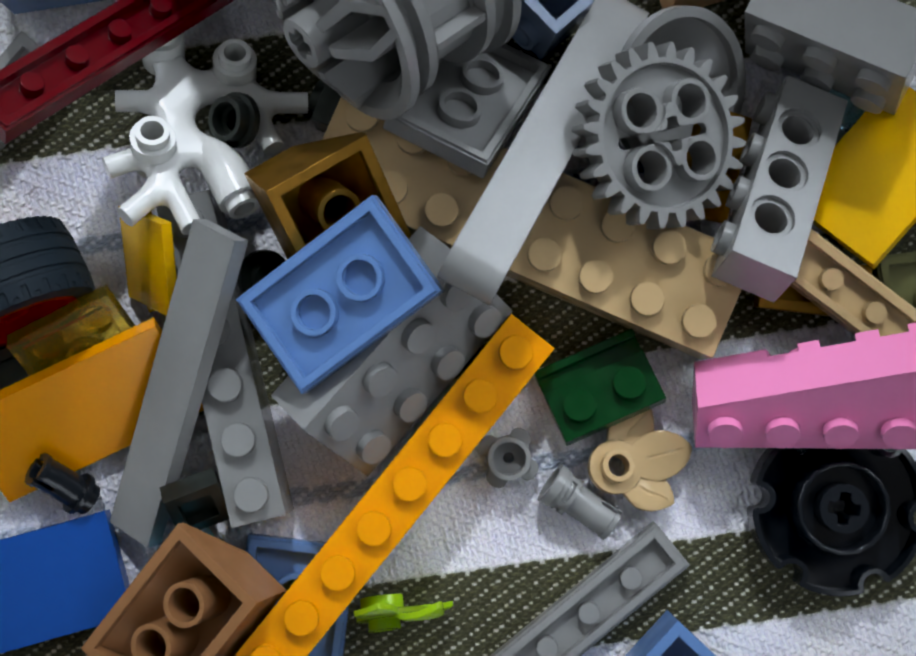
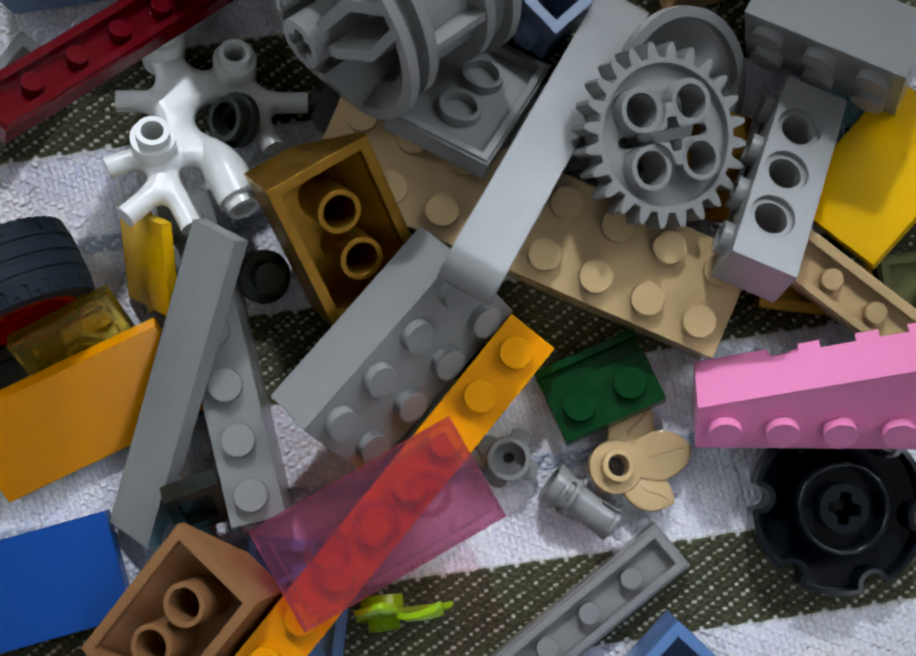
black pin [25,453,100,514] -> none
medium blue tile [236,194,445,394] -> none
none -> clear pink tile [248,416,506,633]

